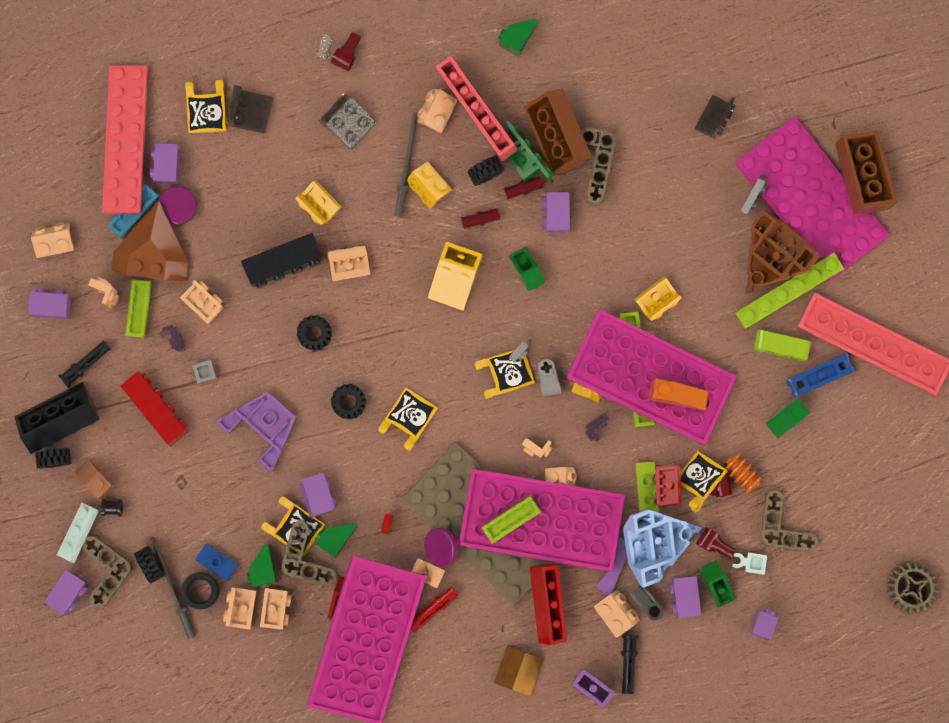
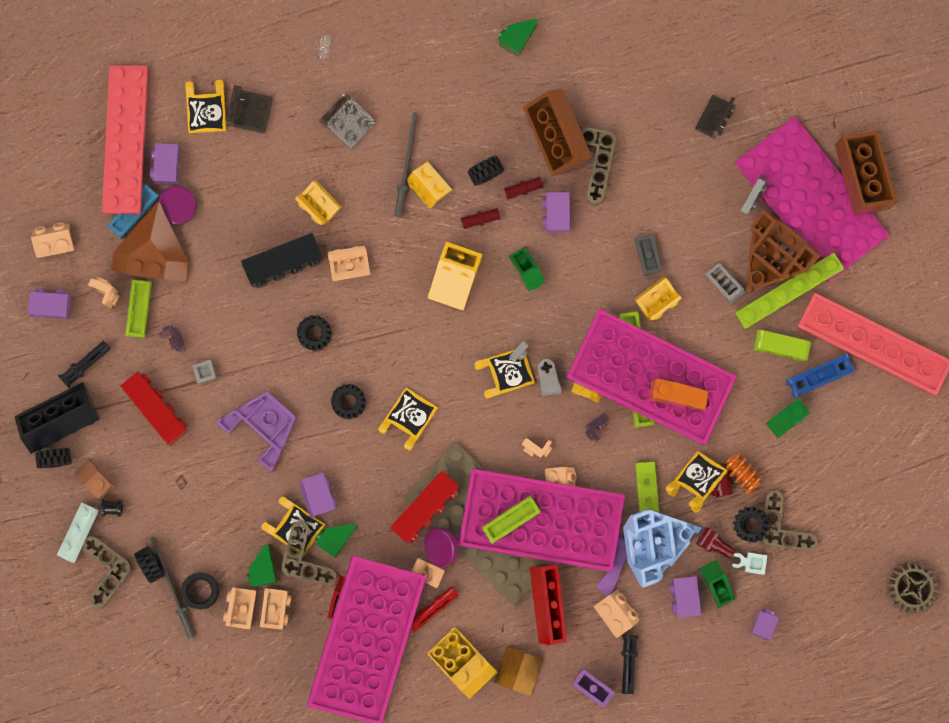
medium lavender brick [44,570,88,615] -> none
light nougat bracket [180,280,224,324] -> none
blue plate [195,544,238,581] -> none
dark red pin [331,32,361,71] -> none
red tile [381,514,394,535] -> none
light nougat bracket [416,89,458,134] -> none
coral brick [435,56,518,162] -> none
green bracket [506,121,554,184] -> none
dark grey piece [630,586,663,621] -> none
red bracket [654,465,682,508] -> none
none -> red brick [389,471,459,544]
none -> yellow slope [427,627,497,699]
none -> dark grey plate [634,234,663,276]
none -> light grey slope [705,262,745,305]
none -> black tyre [733,507,771,543]

